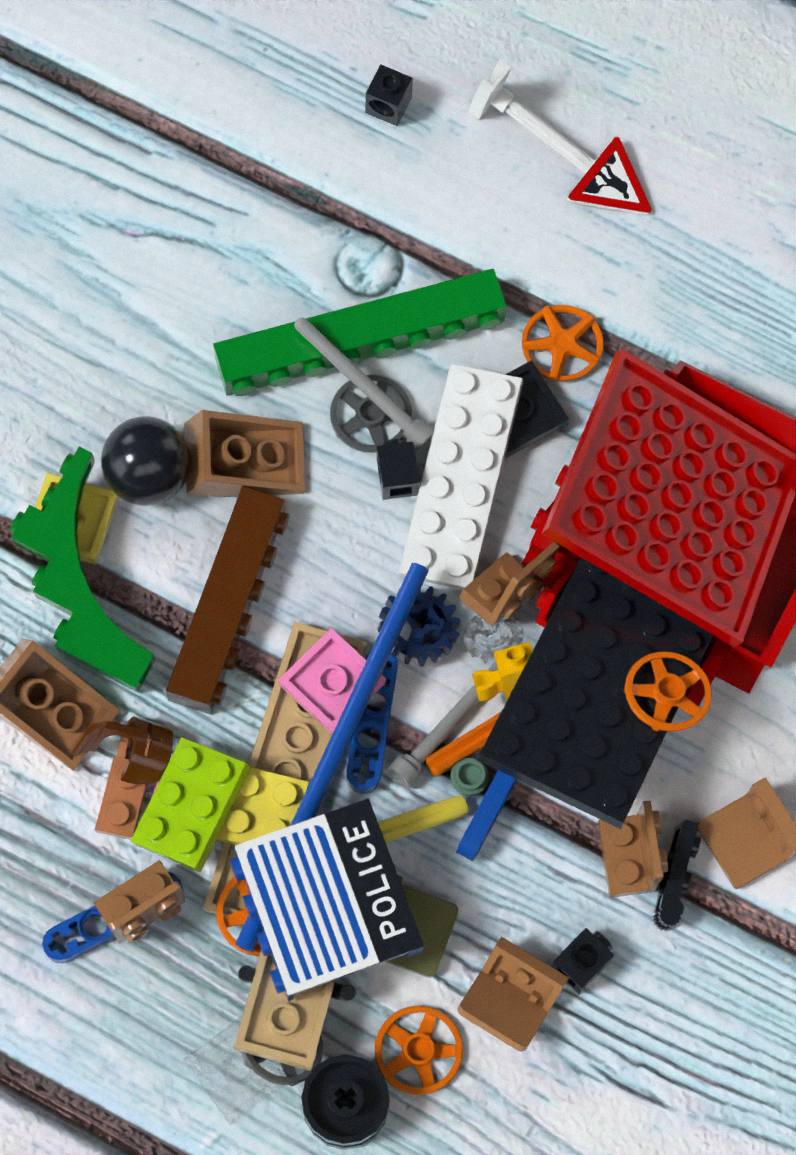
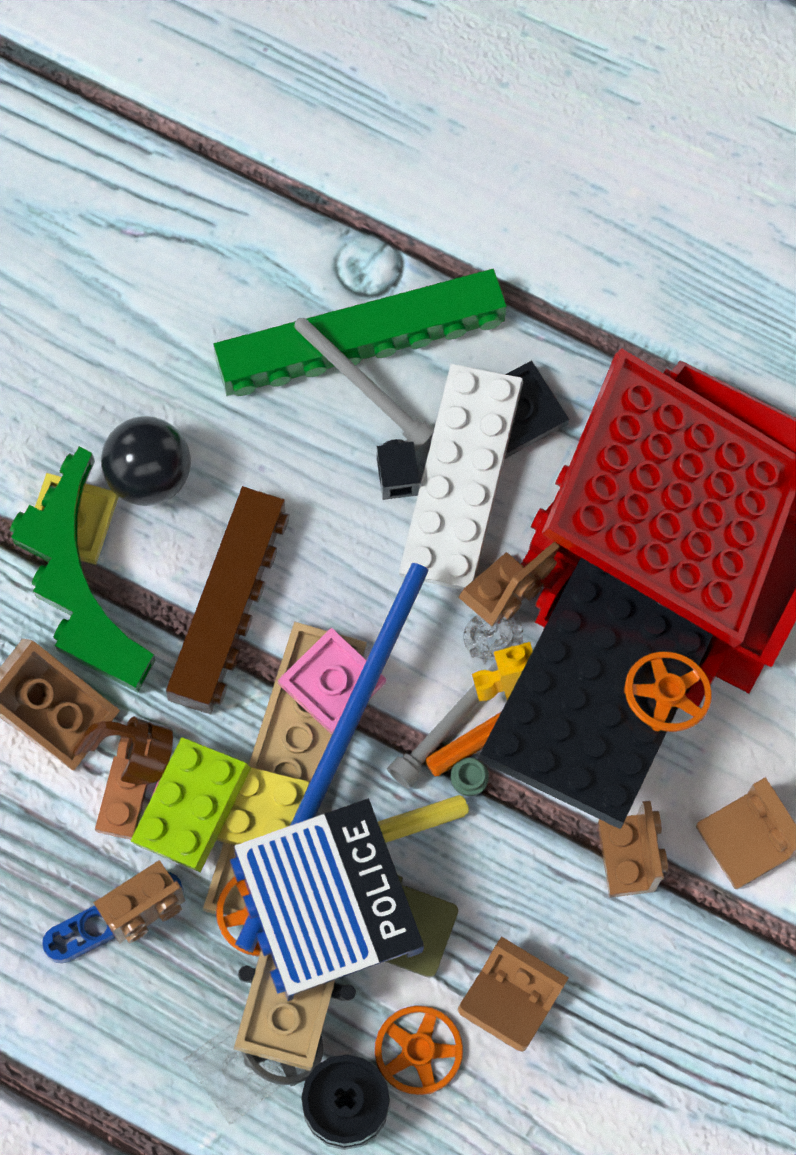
medium nougat slope [184,410,306,497] -> none
dark grey wheel [330,375,412,453] -> none
blue beam [346,651,398,794] -> none
black brick [365,64,413,126] -> none
dark blue gear [377,586,461,667] -> none
blue beam [456,770,517,861] -> none
white piece [467,59,652,215] -> none
orange wheel [522,305,603,381] -> none
black brick [551,928,614,994] -> none
black hinge [652,819,701,931] -> none

